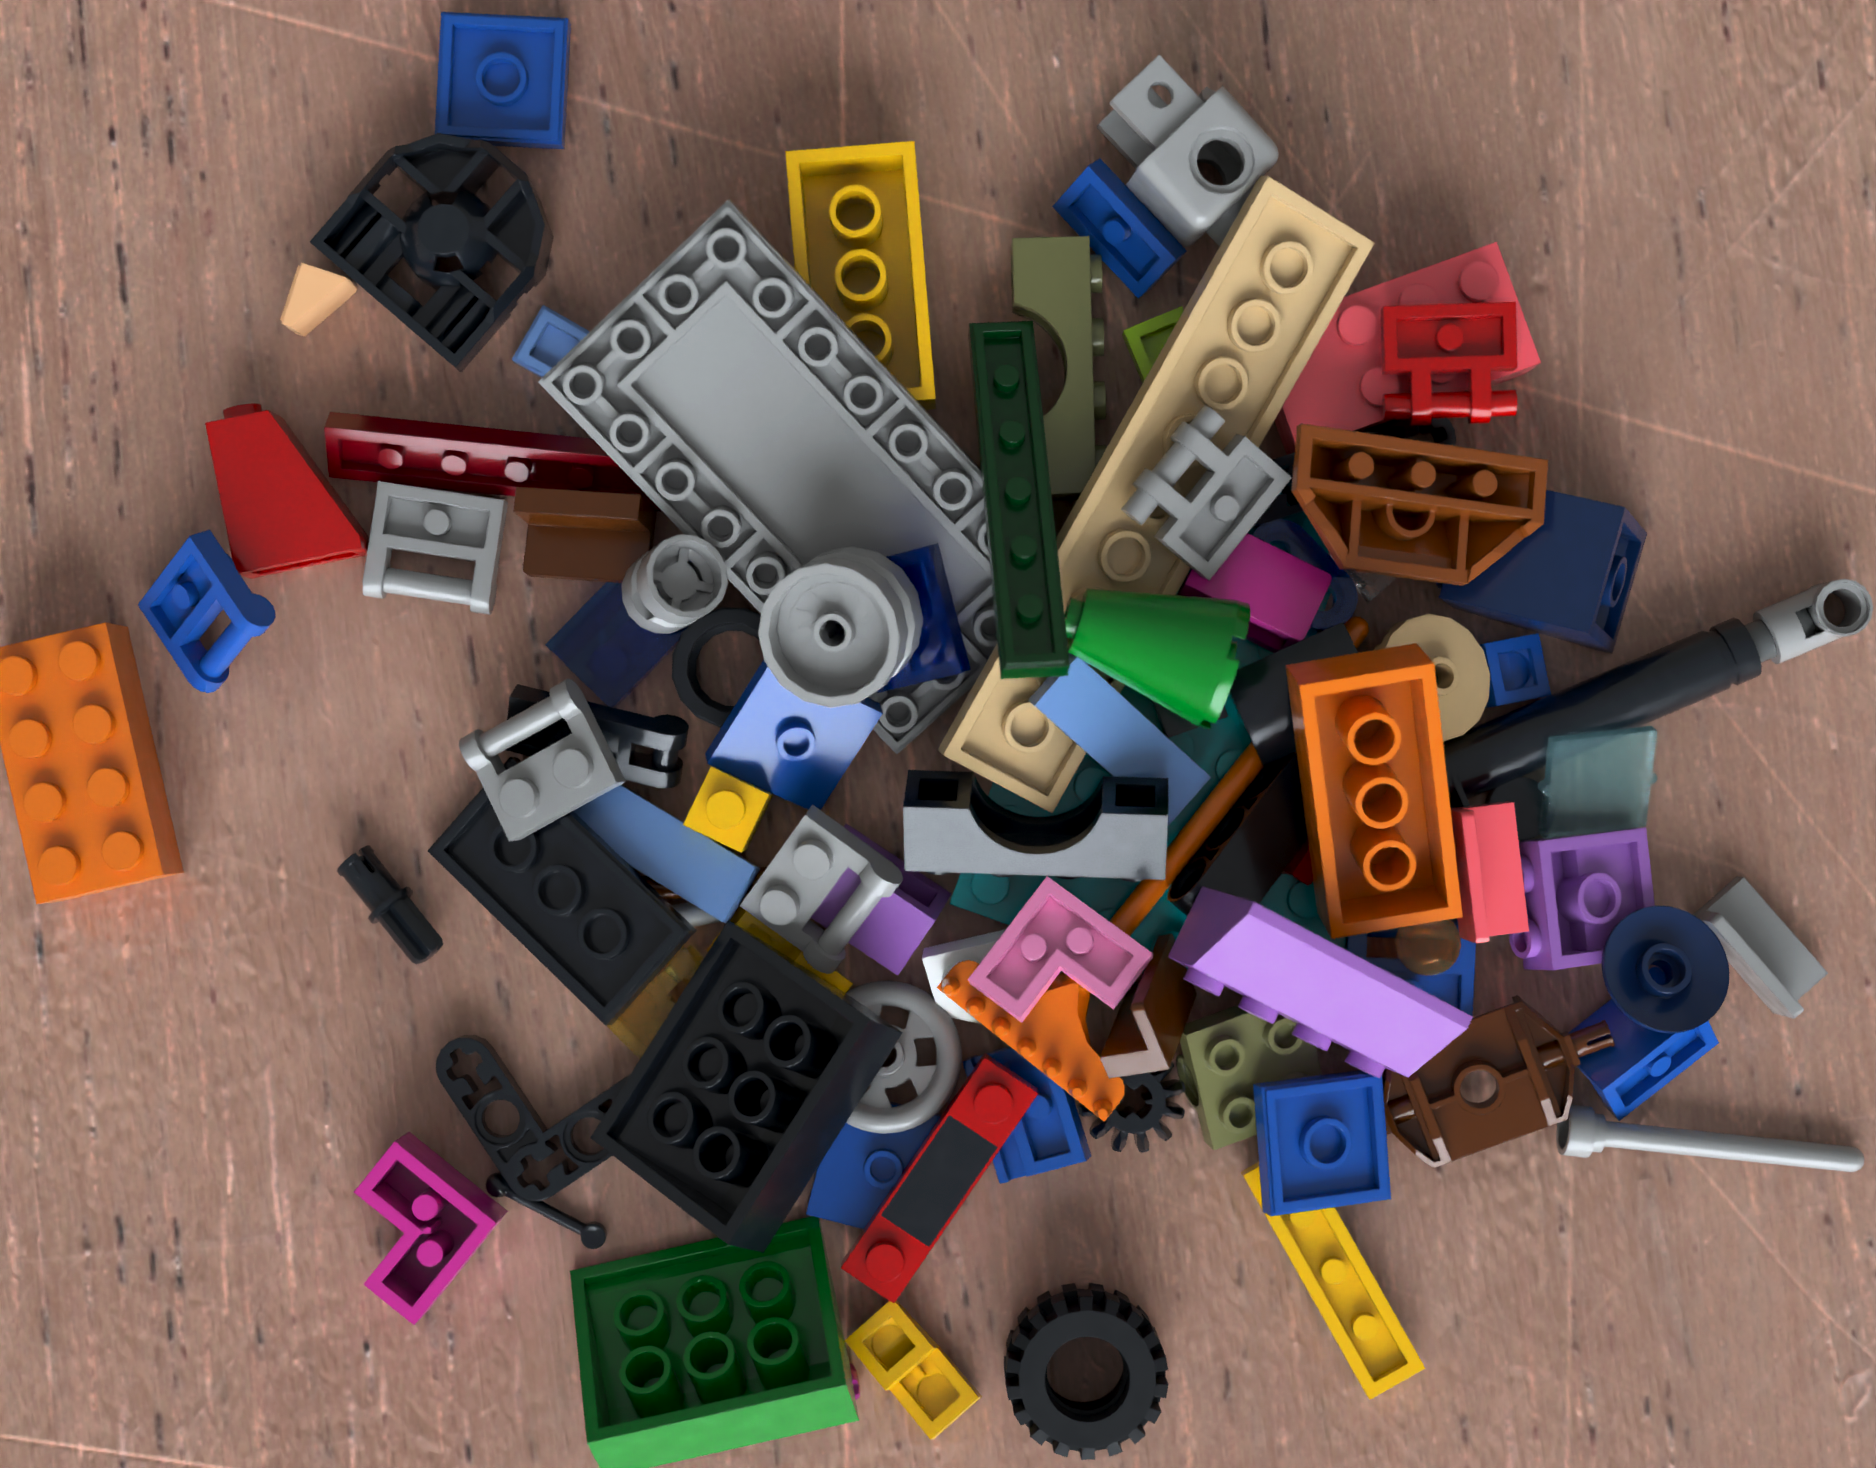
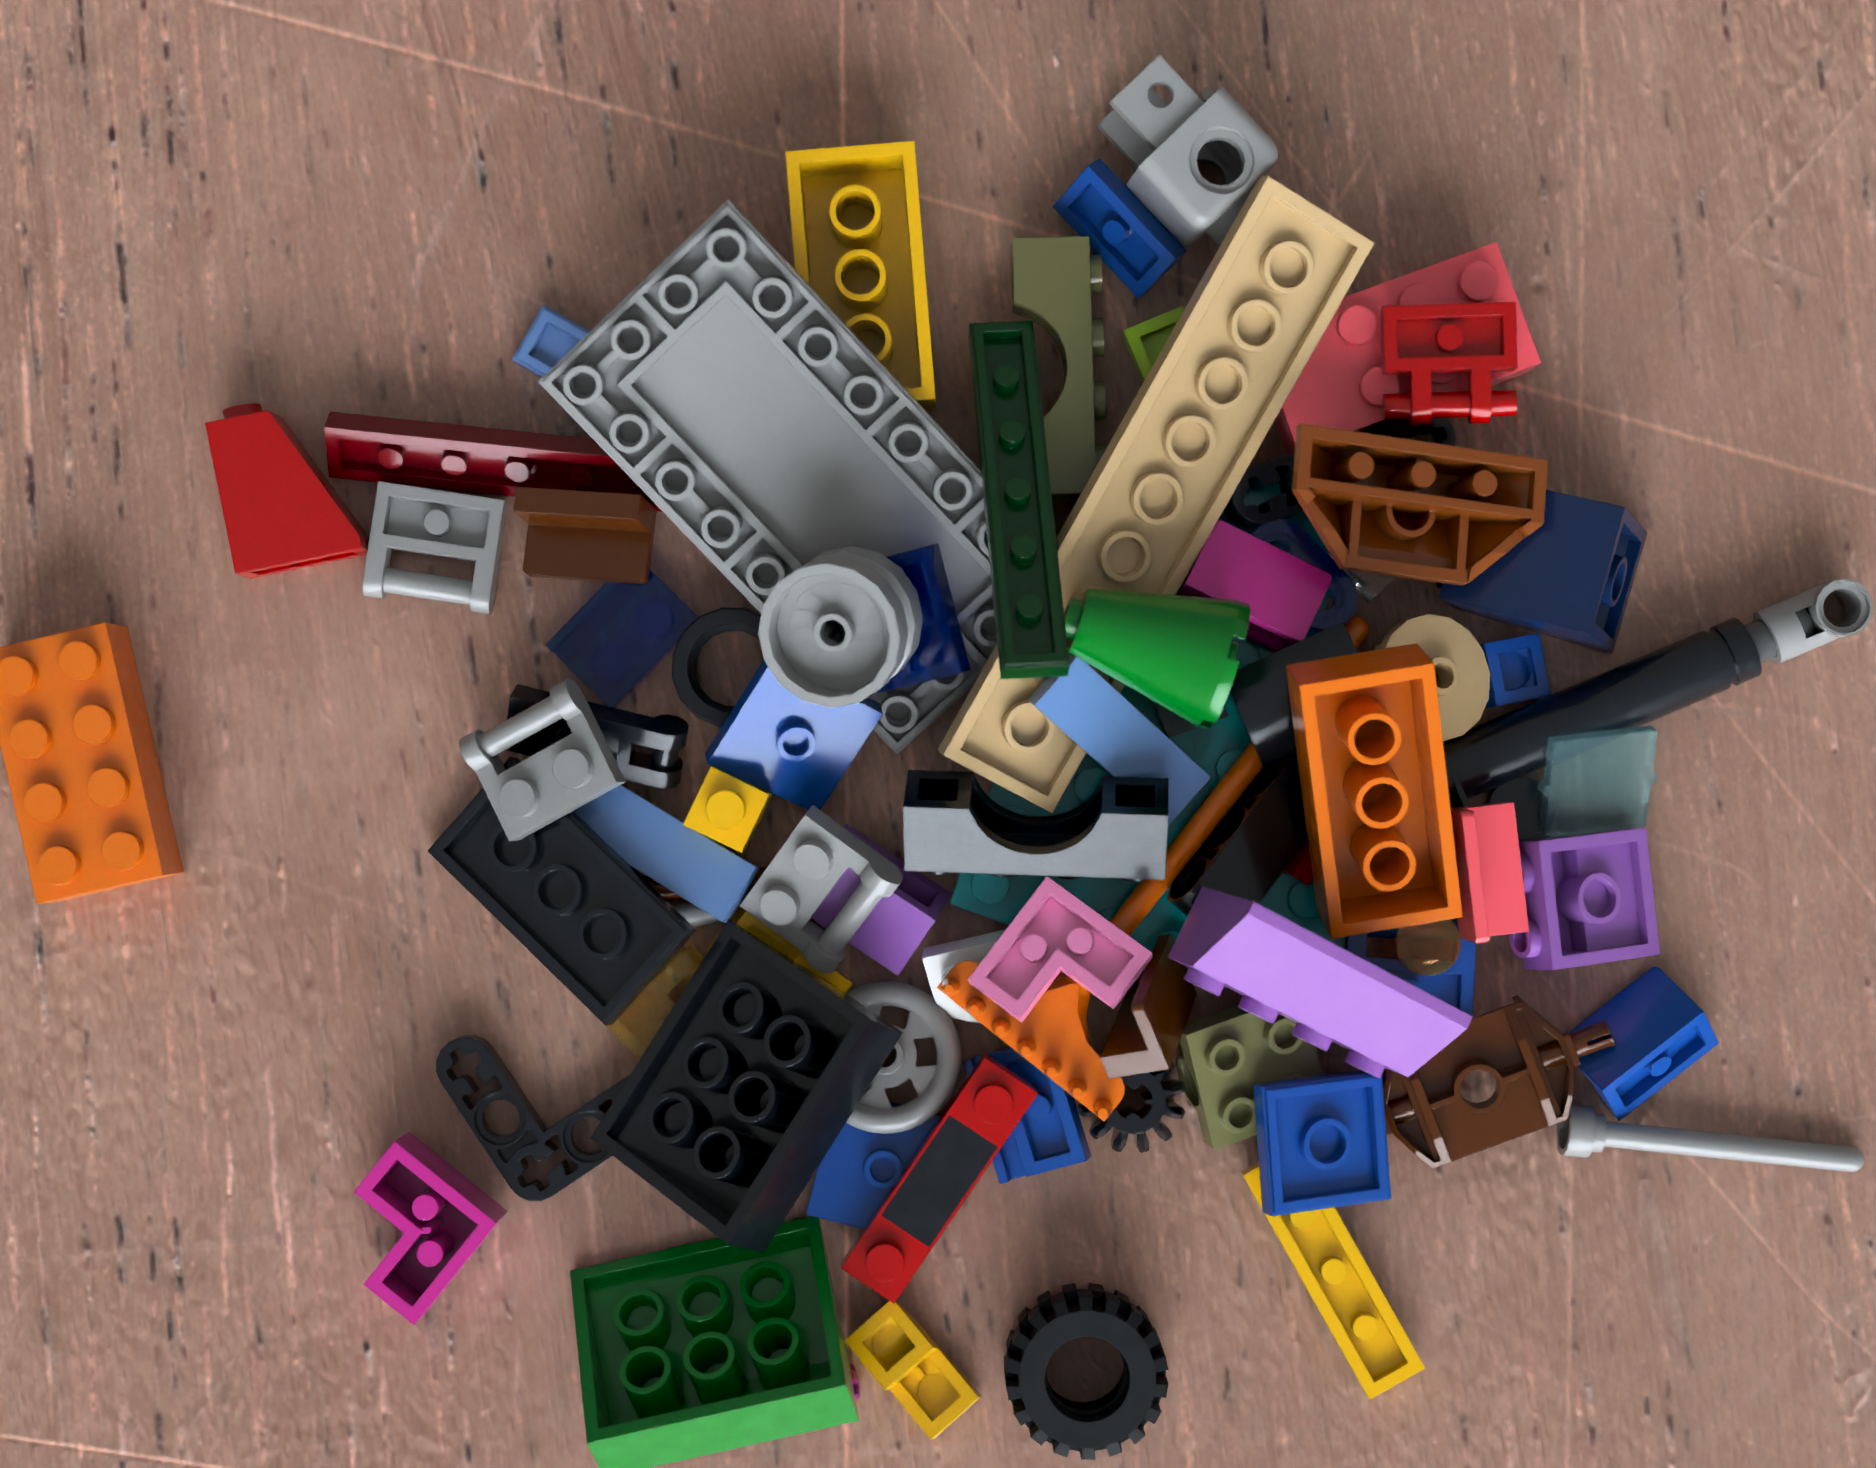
blue plate [138,530,276,693] -> none
light nougat slope [280,263,358,337] -> none
black connector [310,133,554,373] -> none
black axle [337,845,443,965] -> none
blue plate [435,12,571,150] -> none
black hinge [485,1172,607,1249] -> none
light grey wheel [622,535,728,634] -> none
light grey plate [1121,405,1292,580] -> none
dark blue dish [1602,906,1729,1033] -> none
light grey panel [1693,876,1828,1019] -> none

